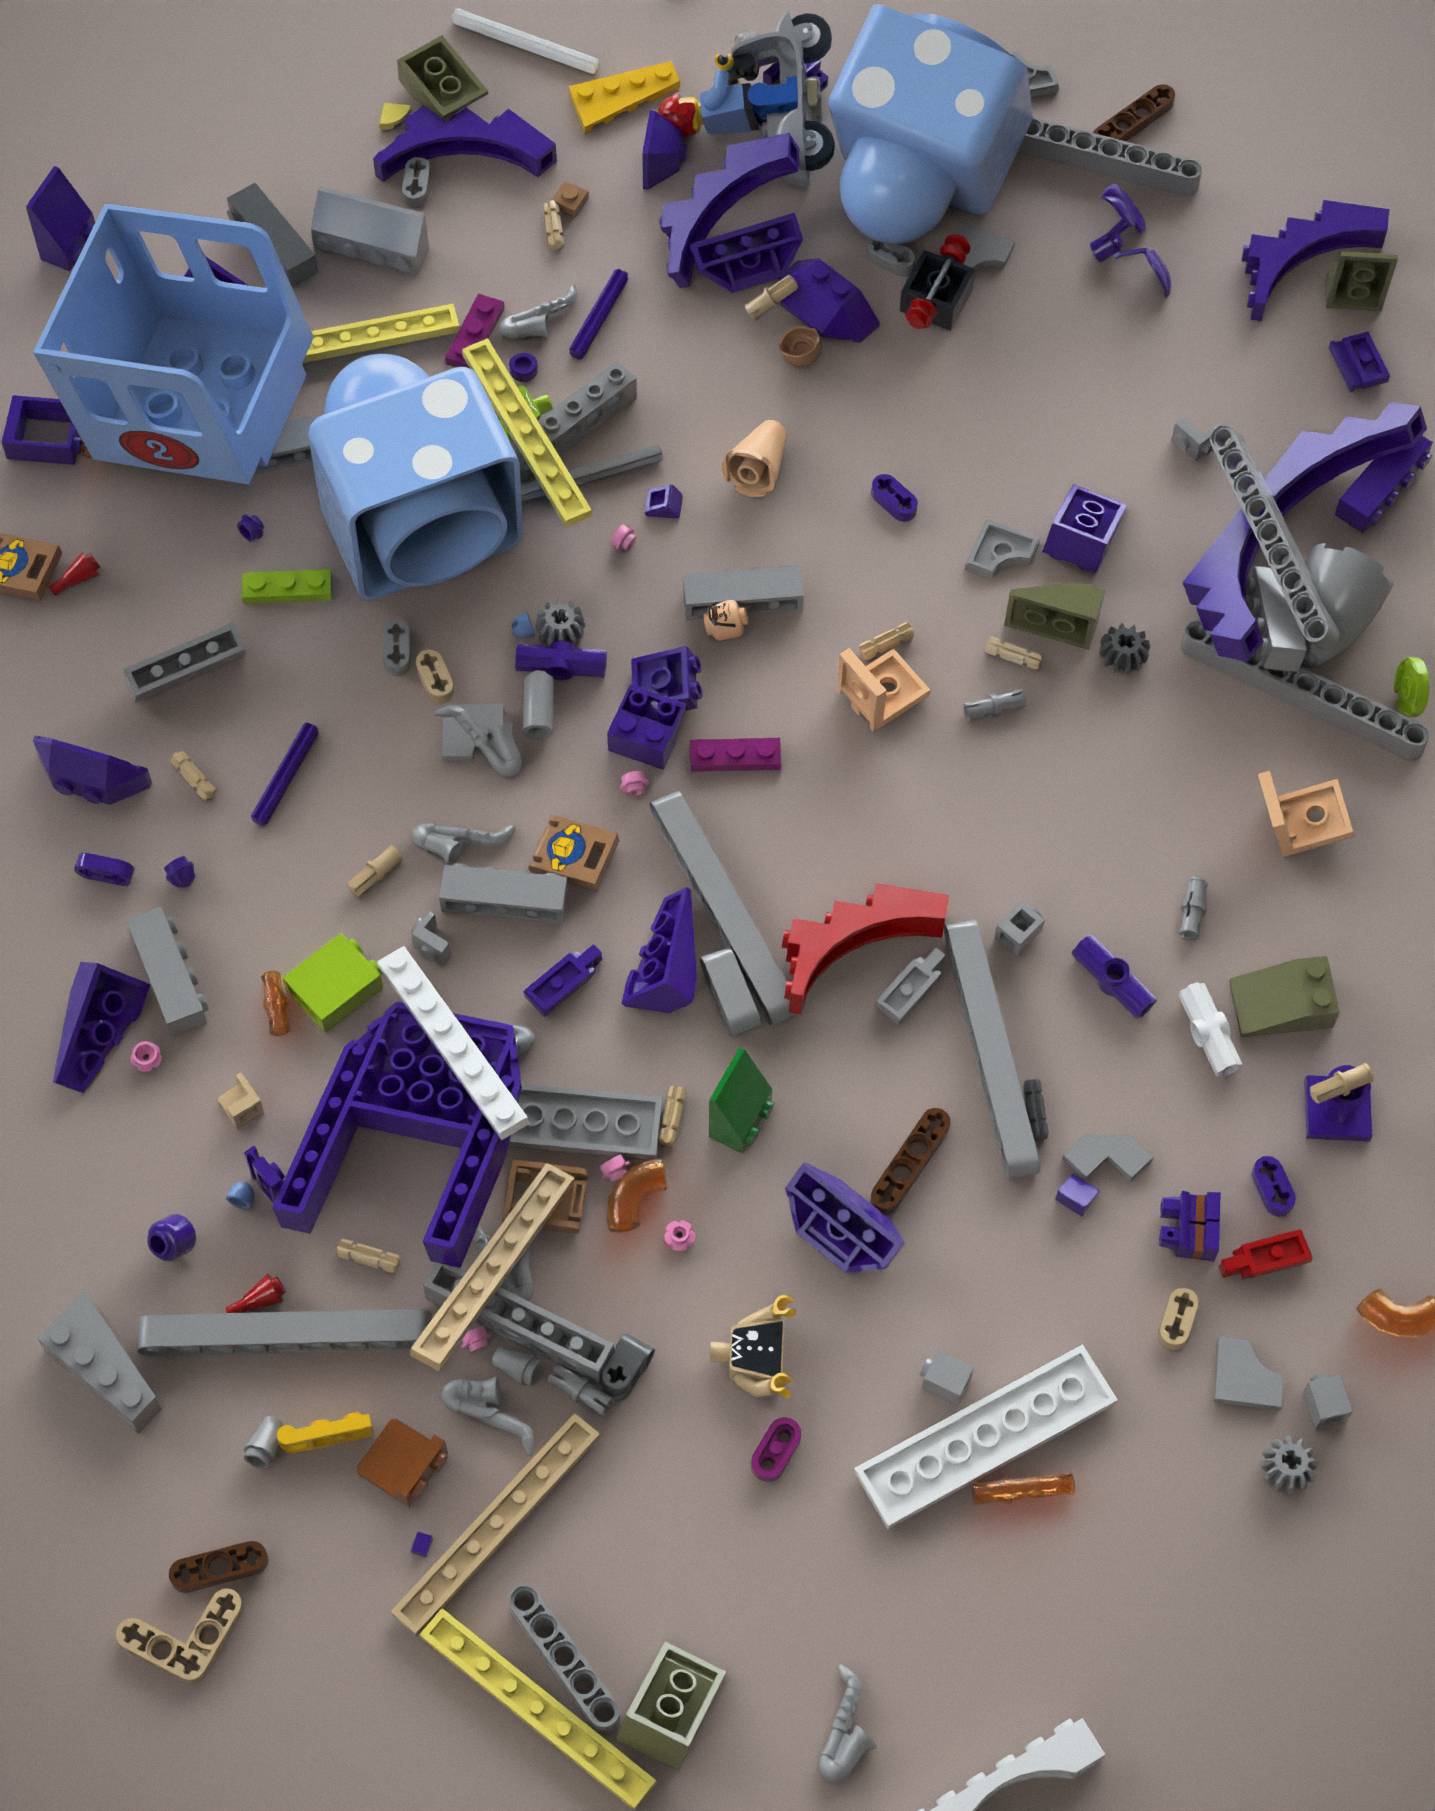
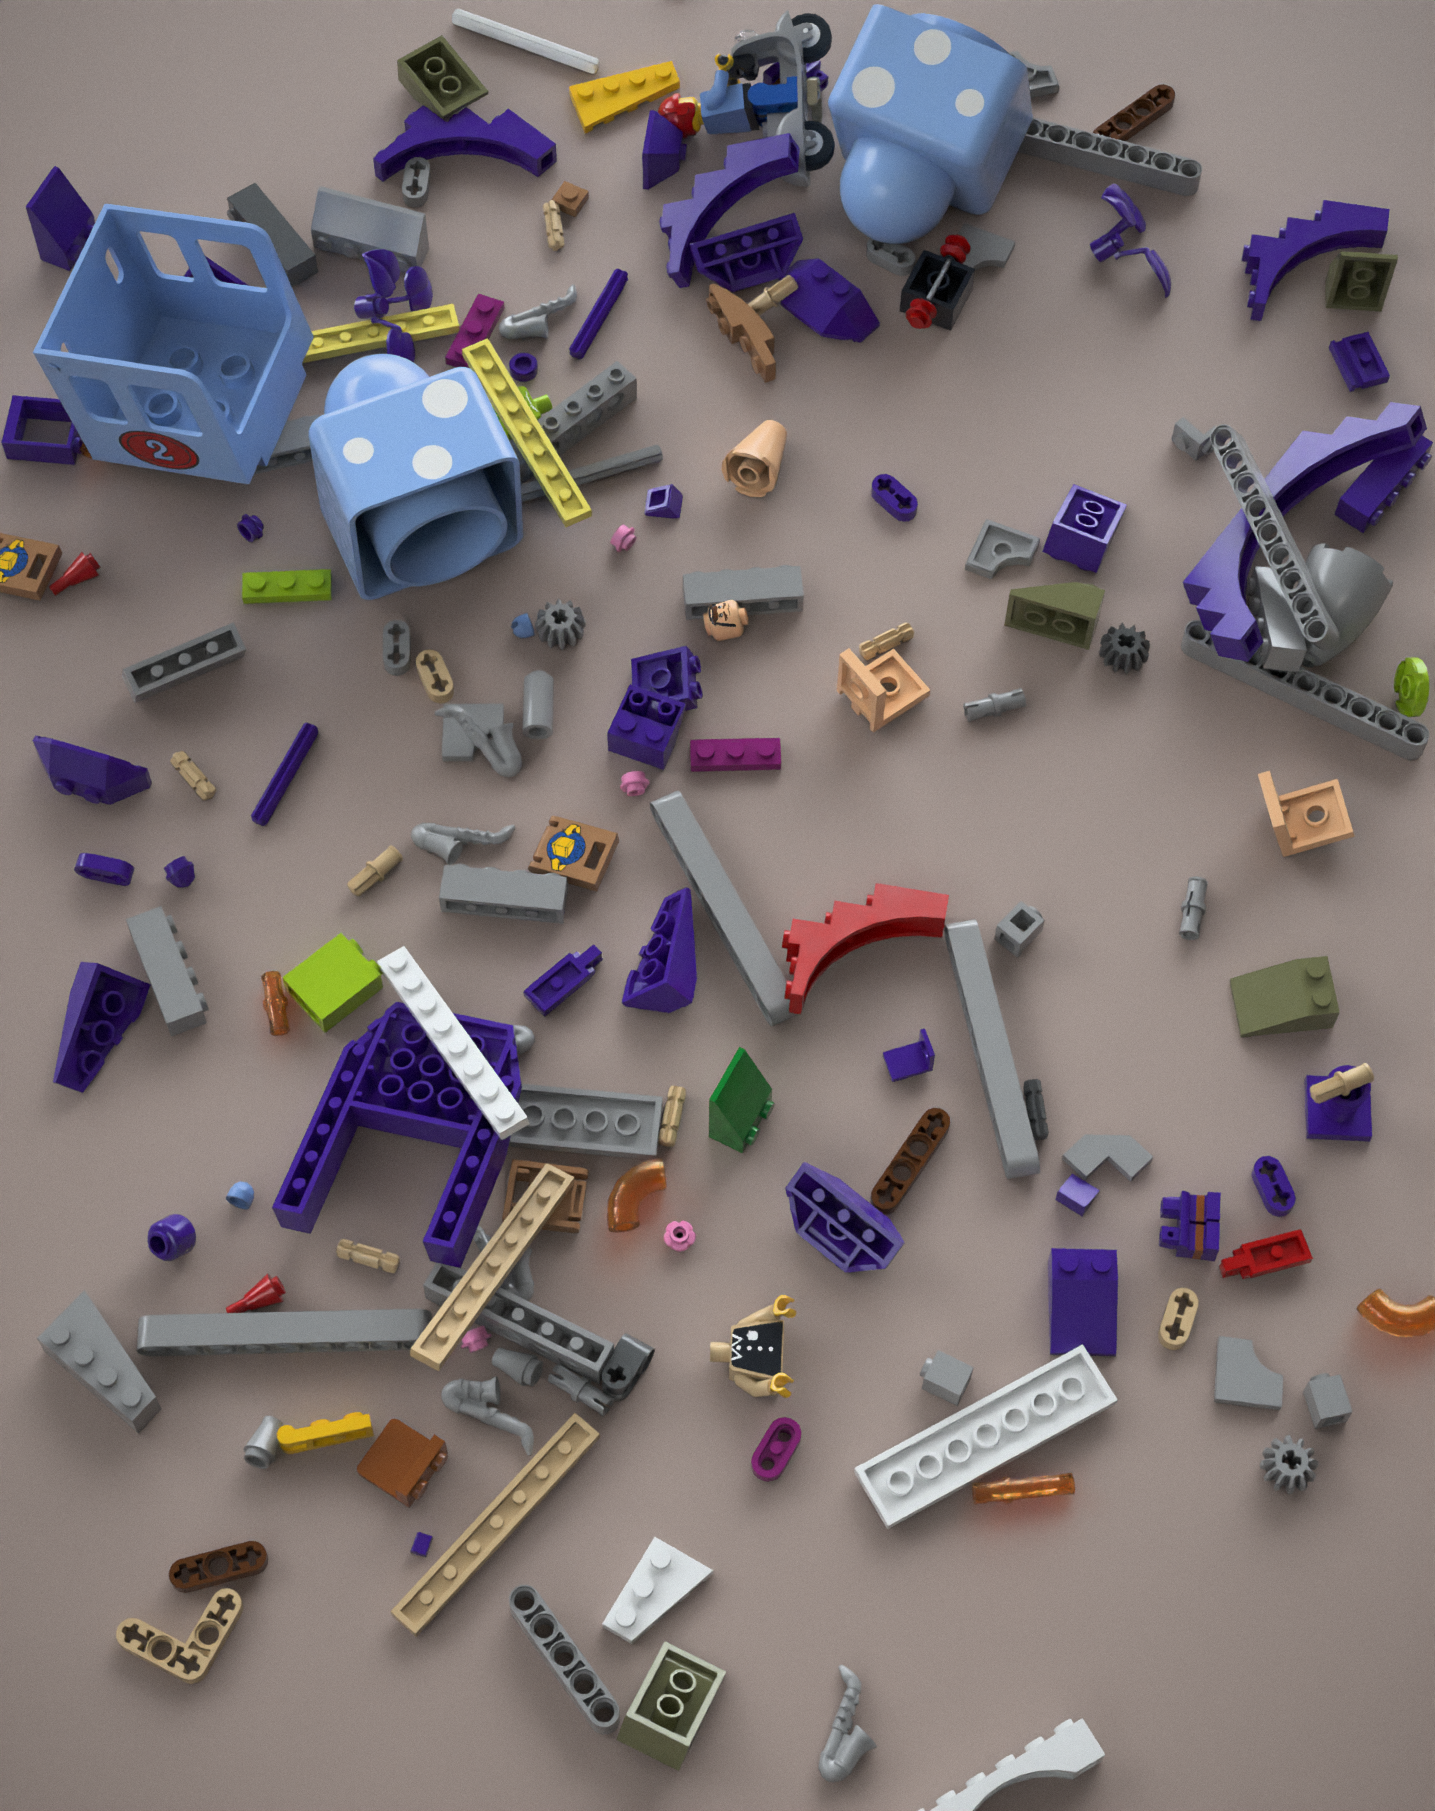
bright pink plate [130,1041,162,1072] -> none
tan panel [218,1072,264,1129] -> none
dark purple plate [244,1146,285,1204] -> none
light yellow tile [380,102,412,130] -> none
light grey bracket [411,911,451,966] -> none
light yellow plate [420,1608,656,1811] -> none
dark purple piece [515,641,607,680] -> none
bright pink plate [599,1154,630,1182] -> none
light grey beam [700,947,761,1037] -> none
medium nougat hair [779,326,822,367] -> none
light grey hinge [874,948,946,1025] -> none
tan axle [985,637,1043,670] -> none
dark purple piece [1072,935,1157,1019] -> none
white piece [1178,982,1242,1077] -> none
none -> dark purple plant [354,249,433,363]
none -> white wing [602,1537,713,1644]
none -> medium nougat slope [706,284,776,383]
none -> dark purple bracket [883,1028,935,1082]
none -> dark purple slope [1048,1248,1118,1356]

